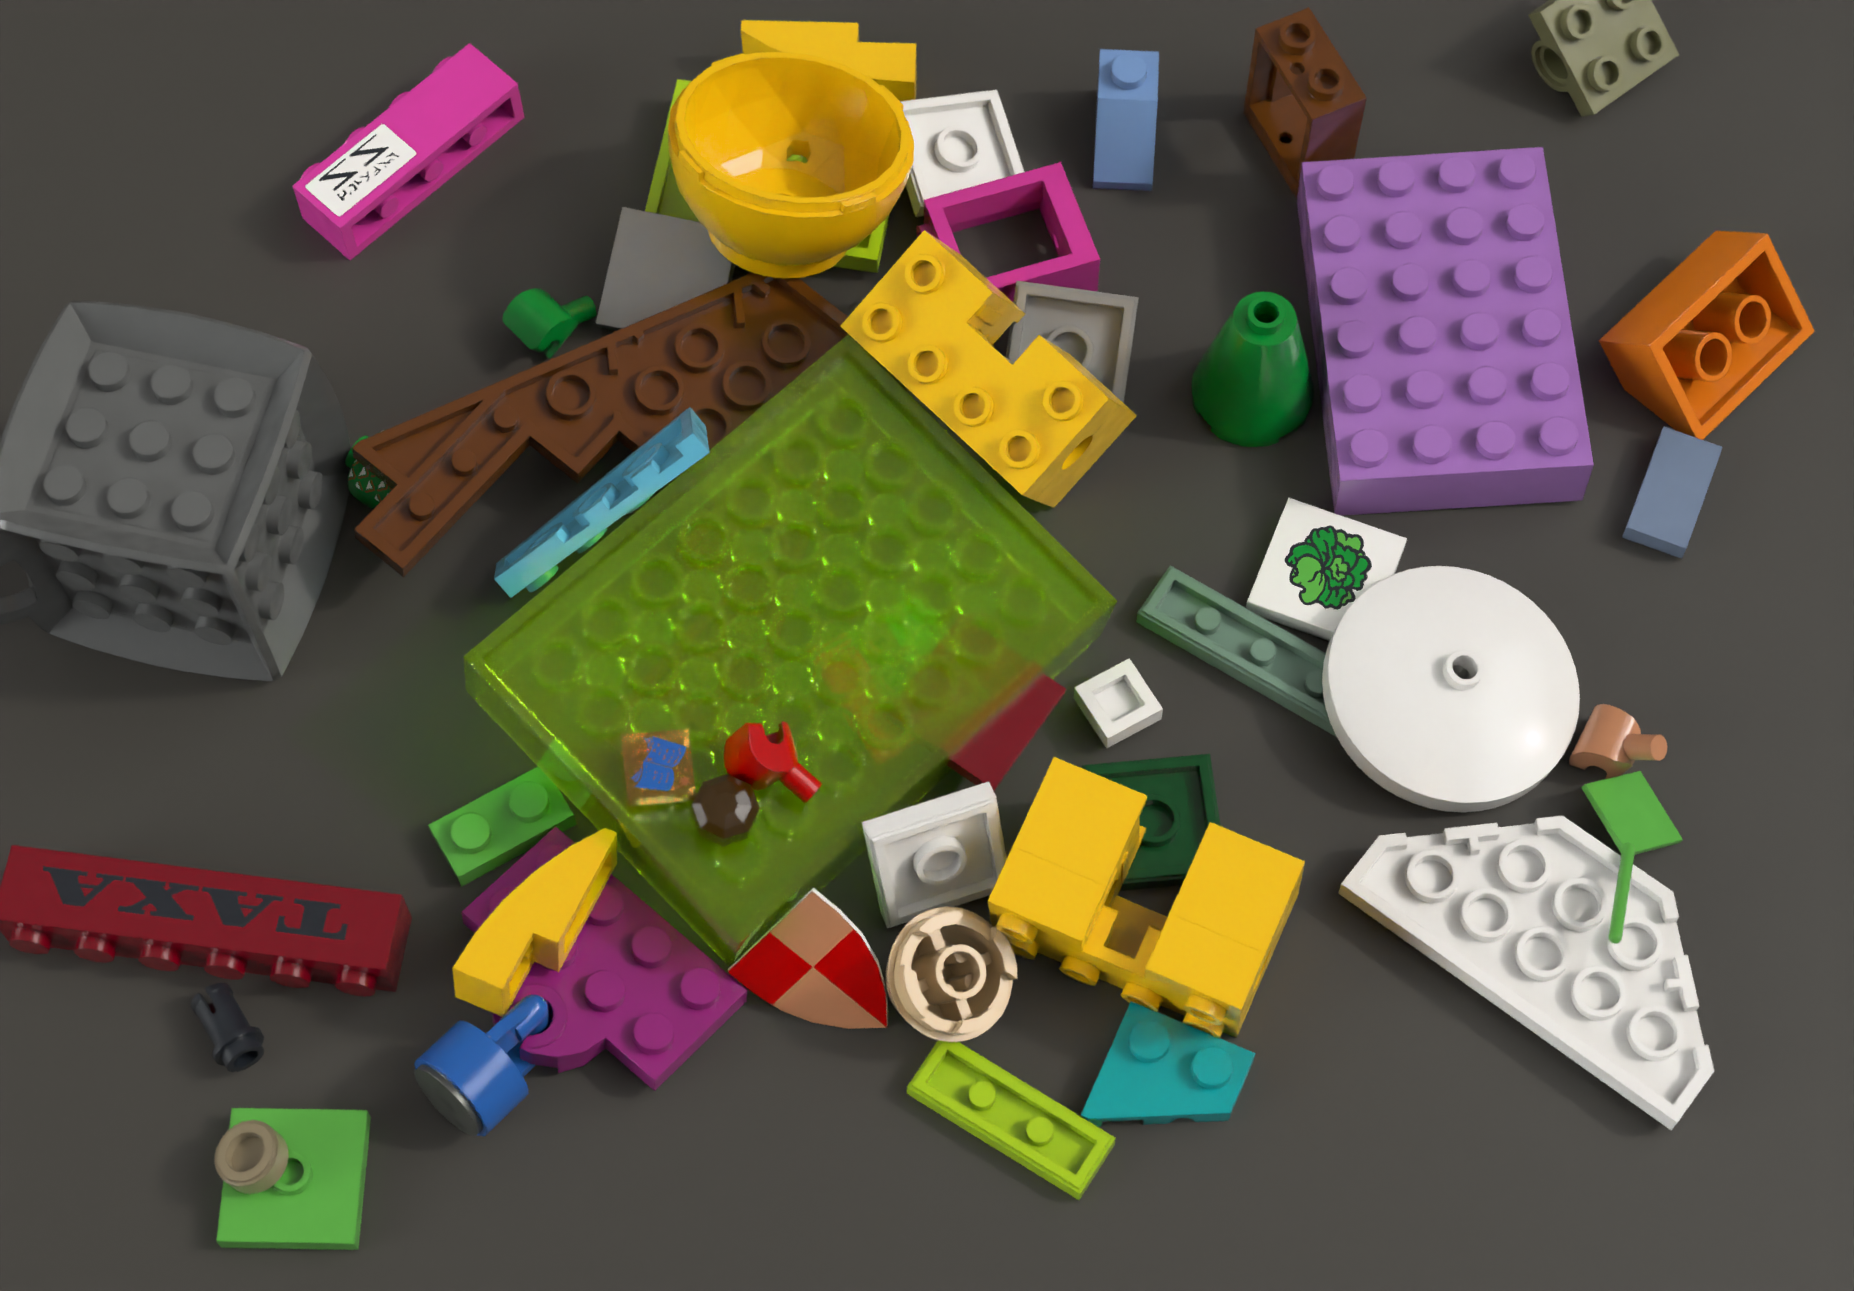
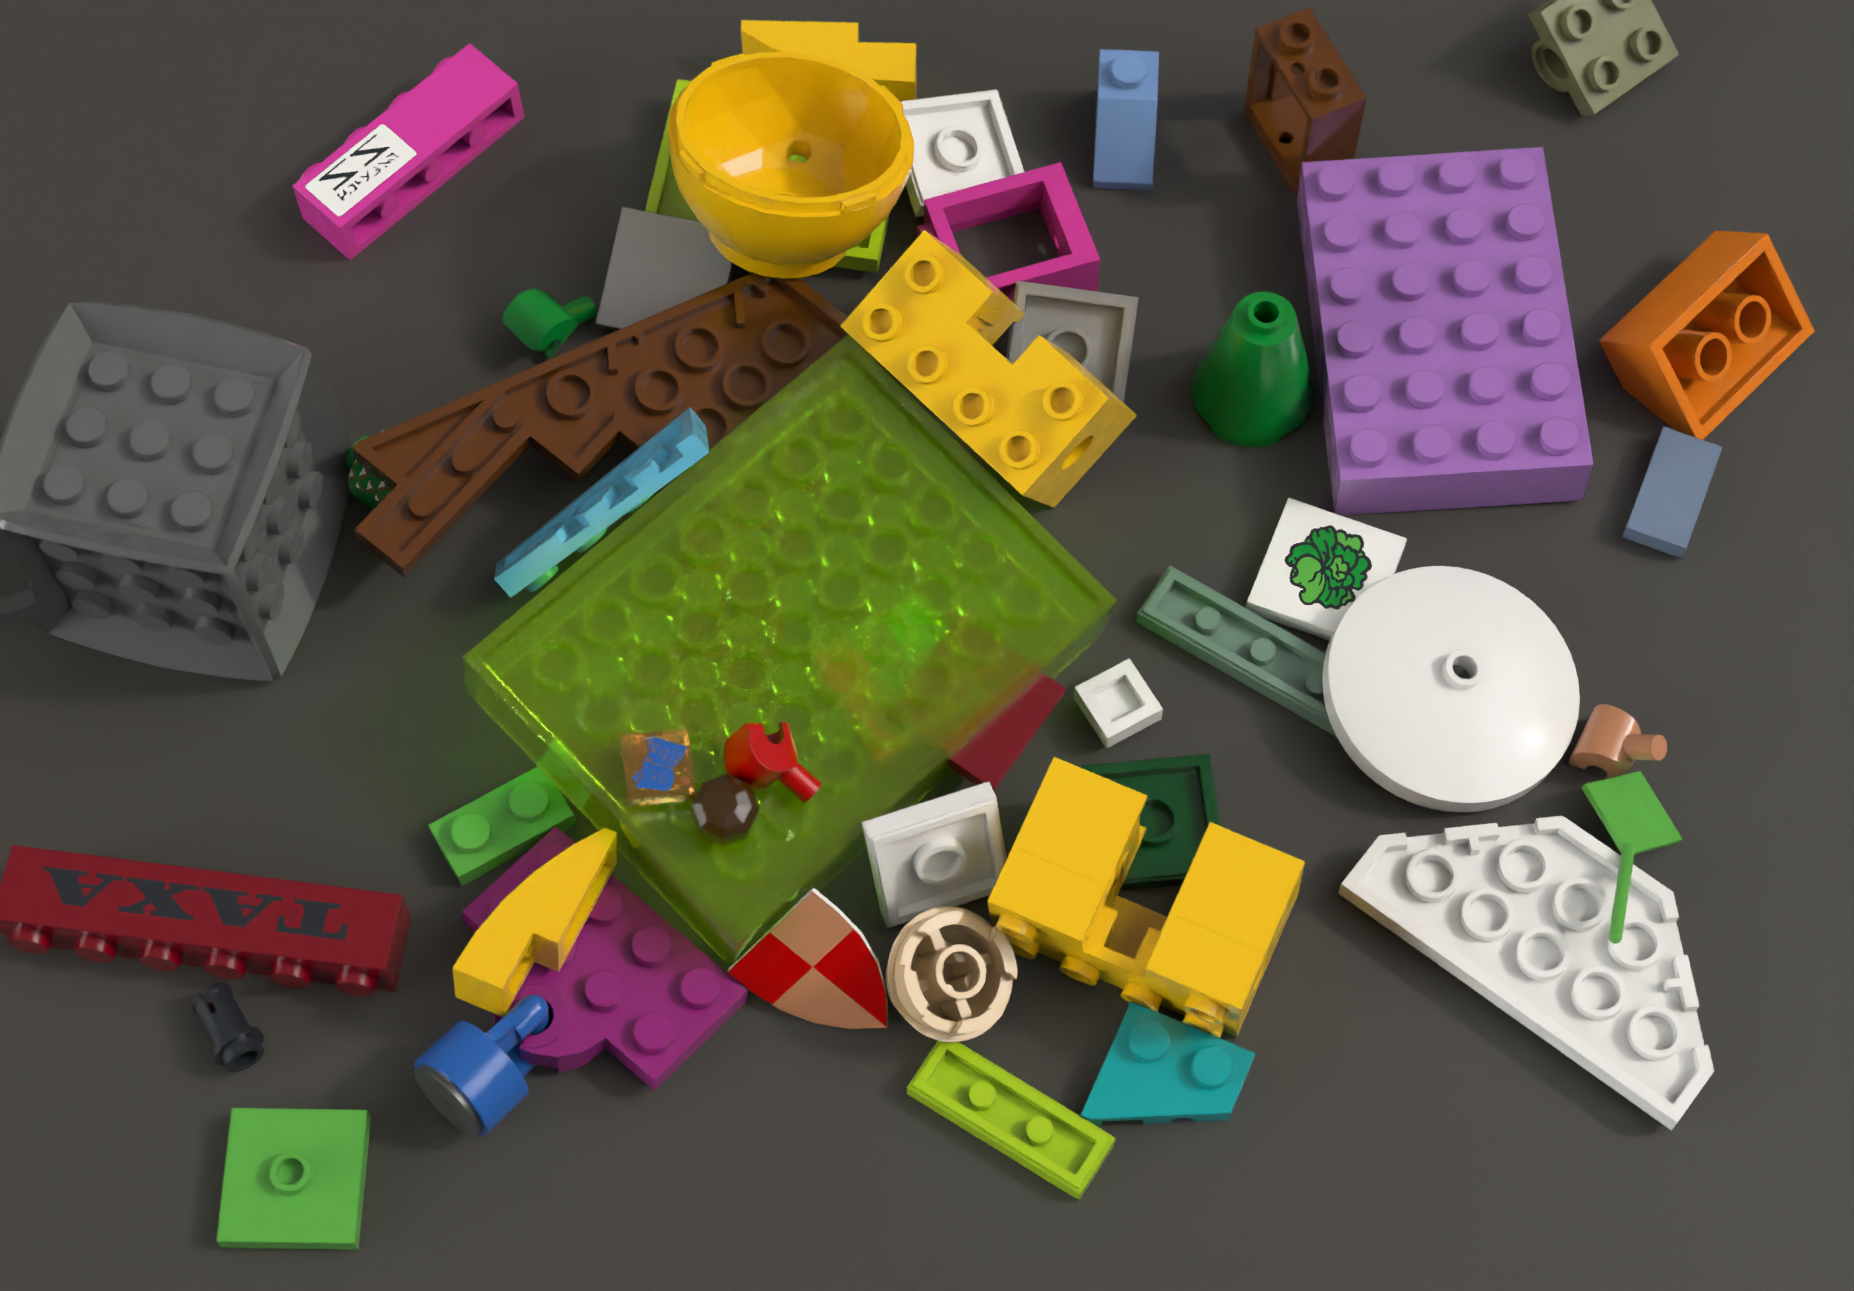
dark tan tile [214,1120,289,1194] -> none

